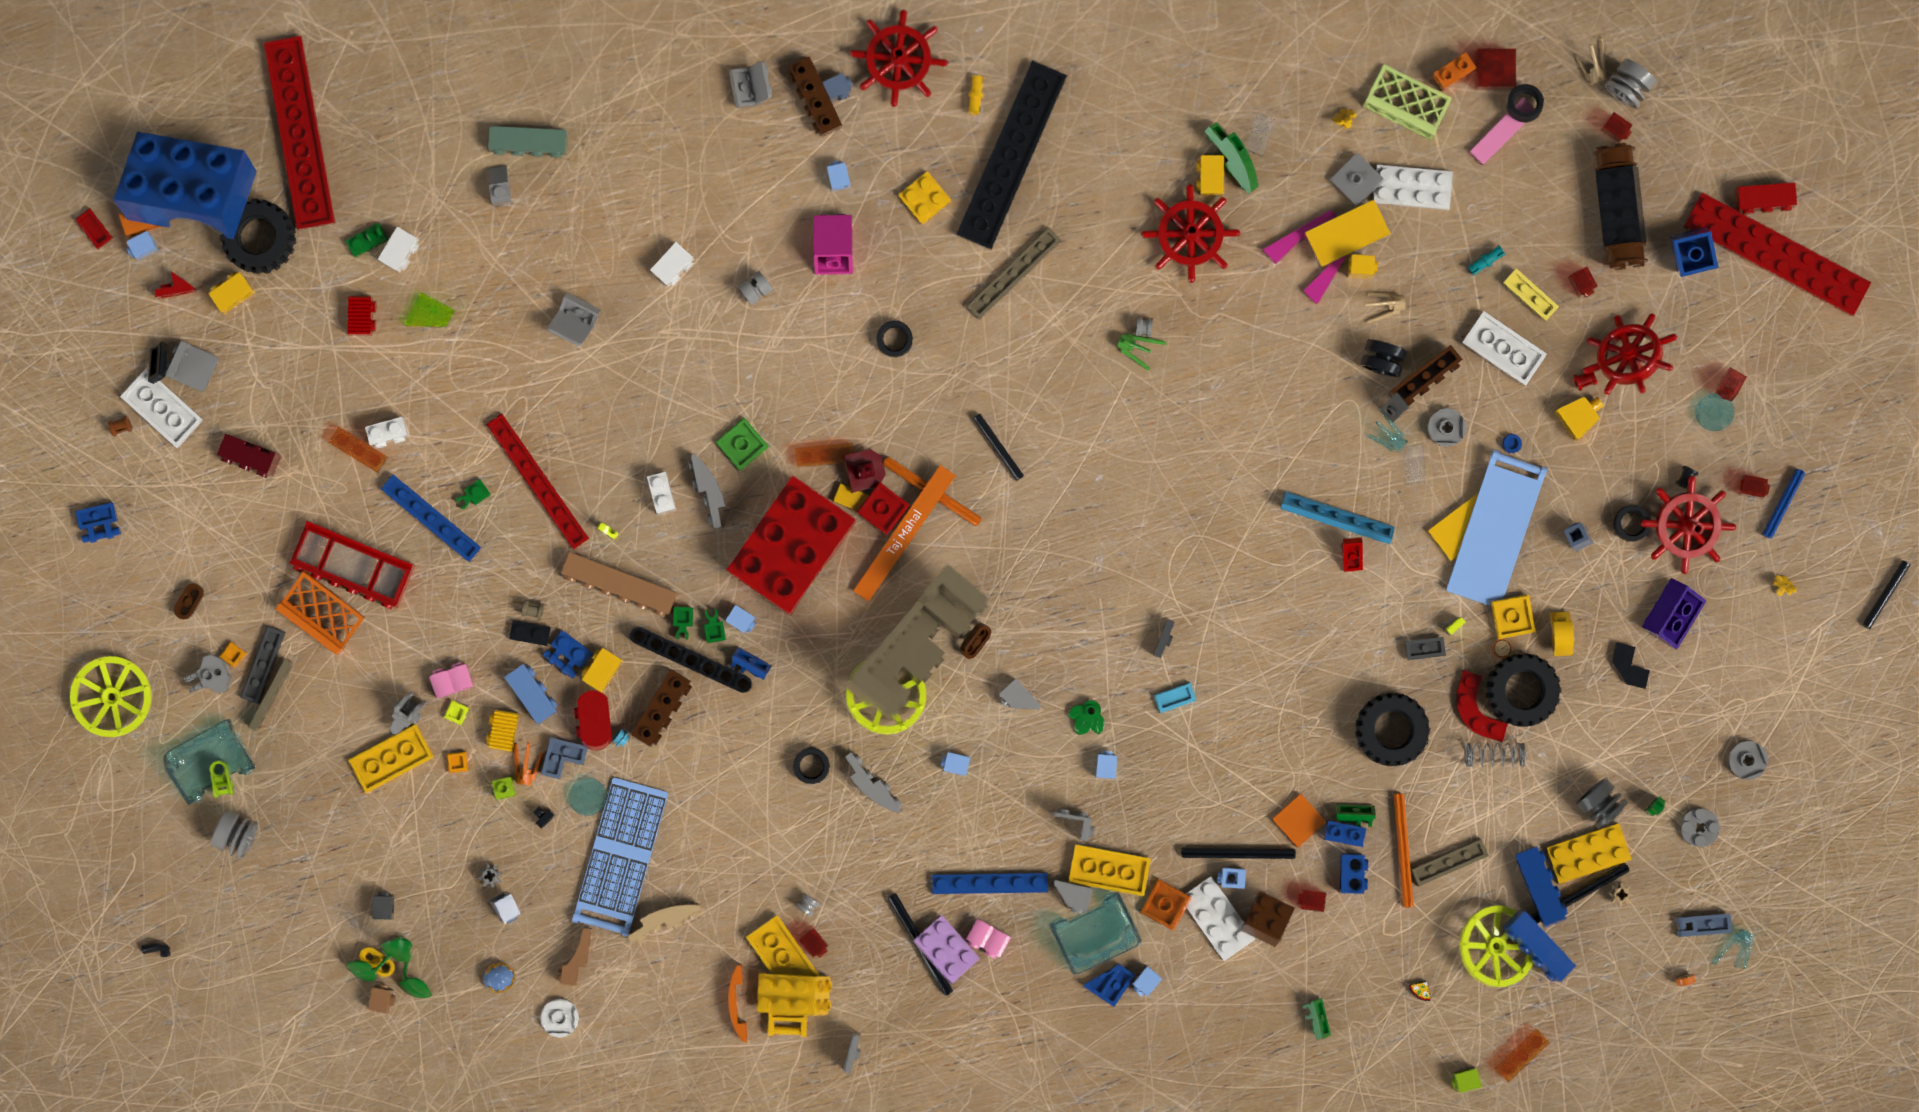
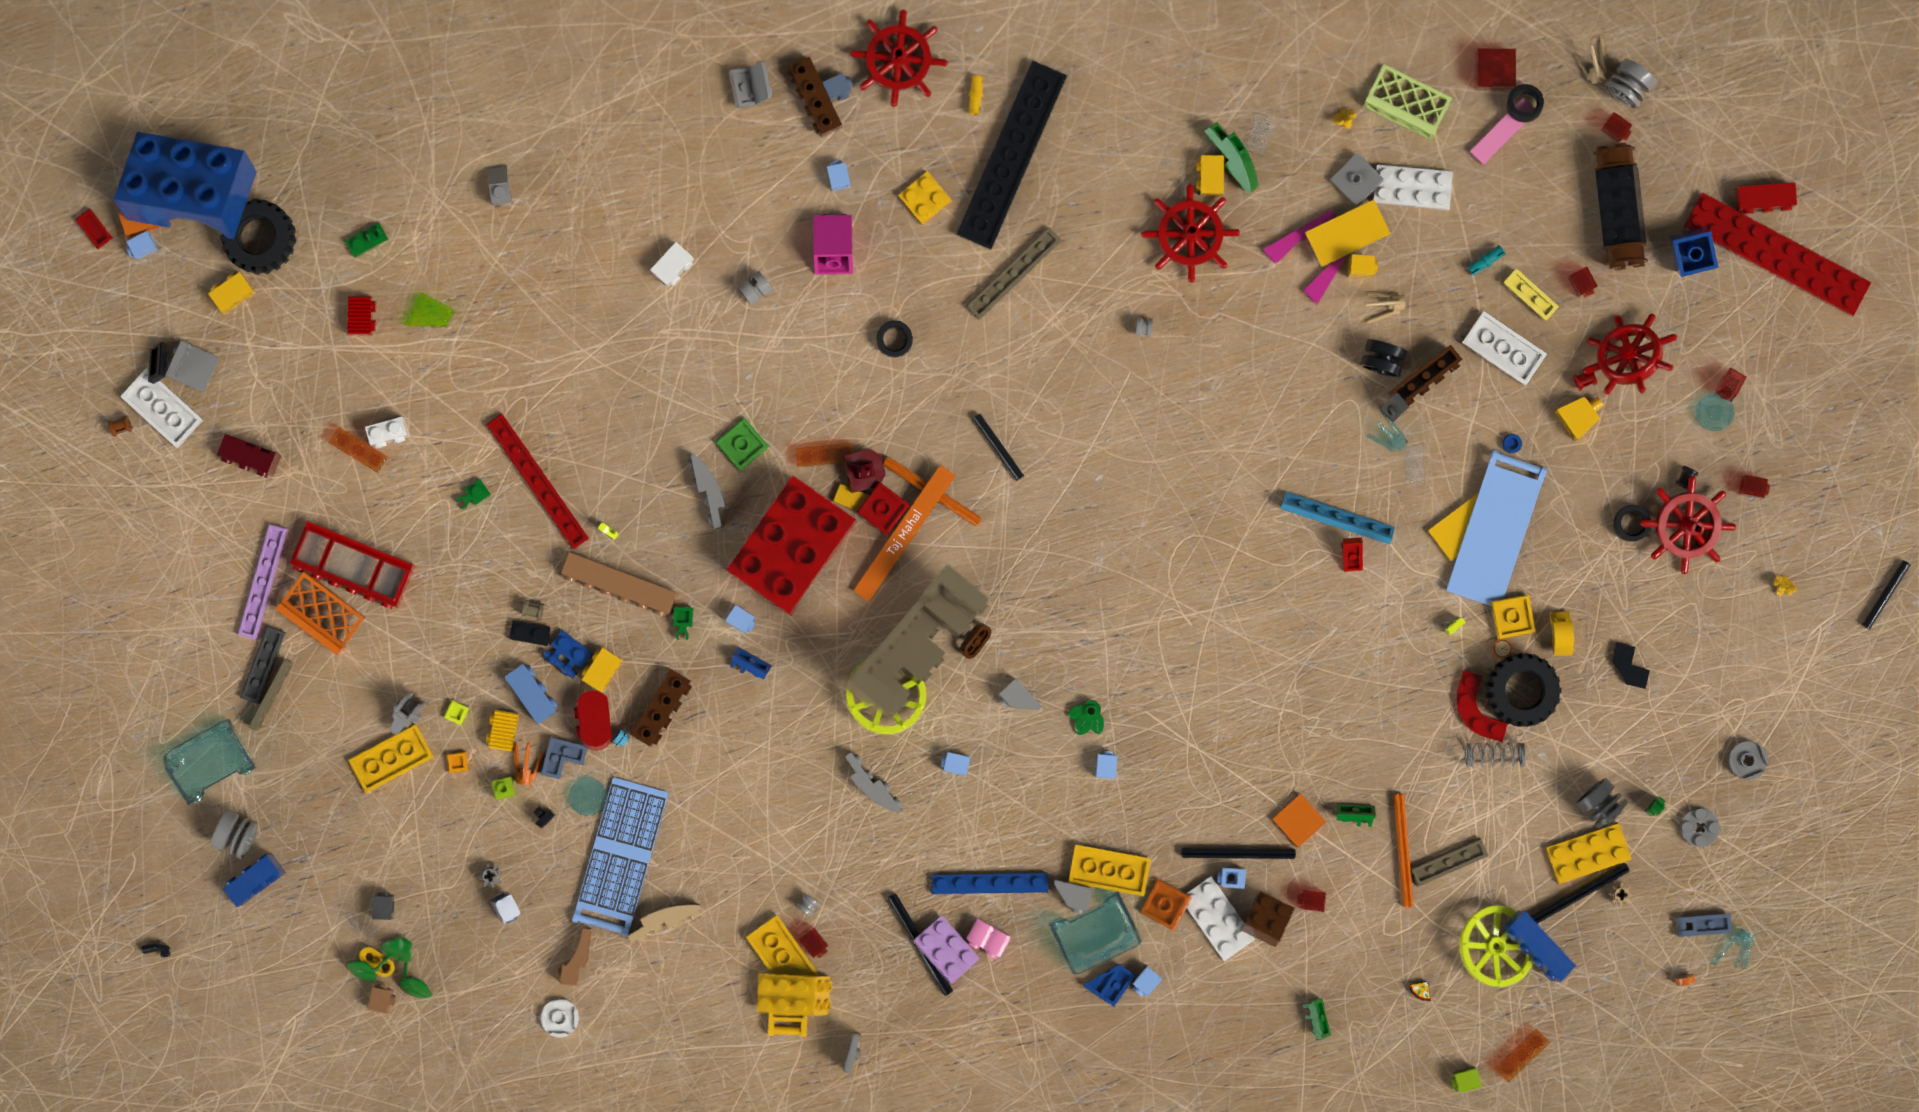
neon yellow wheel [70,656,152,737] -> none
blue plate [75,502,121,543] -> none
red slope [155,271,197,299] -> none
reddish brown plate [174,584,204,620] -> none
light grey hinge [184,654,232,693] -> none
lime piece [210,760,235,798] -> none
light orange tile [219,641,247,668] -> none
red plate [264,36,336,230] -> none
white brick [378,227,419,273] -> none
blue plate [381,474,482,562] -> none
bright pink brick [429,662,474,699] -> none
medium blue hair [483,963,516,993] -> none
sand green brick [488,126,568,158] -> none
light grey bracket [547,293,601,346] -> none
black beam [630,627,753,693] -> none
white brick [647,472,677,515] -> none
green plate [704,609,726,644] -> none
orange slope [728,964,748,1043] -> none
black tyre [793,748,830,784] -> none
light grey bracket [1053,809,1094,841] -> none
bright green plant [1117,333,1166,370] -> none
dark grey plate [1153,619,1175,658] -> none
medium azure tile [1154,683,1197,713] -> none
blue brick [1323,821,1366,847] -> none
blue brick [1339,854,1368,894] -> none
black tyre [1355,693,1430,766] -> none
dark grey plate [1405,637,1446,661] -> none
light grey plate [1427,408,1467,447] -> none
orange brick [1432,52,1476,92] -> none
blue brick [1515,847,1568,928] -> none
sand blue brick [1564,522,1594,552] -> none
dark purple slope [1642,578,1706,650] -> none
blue axle [1762,469,1805,539] -> none
none -> blue wedge [223,854,286,908]
none -> lavender tile [237,524,288,640]

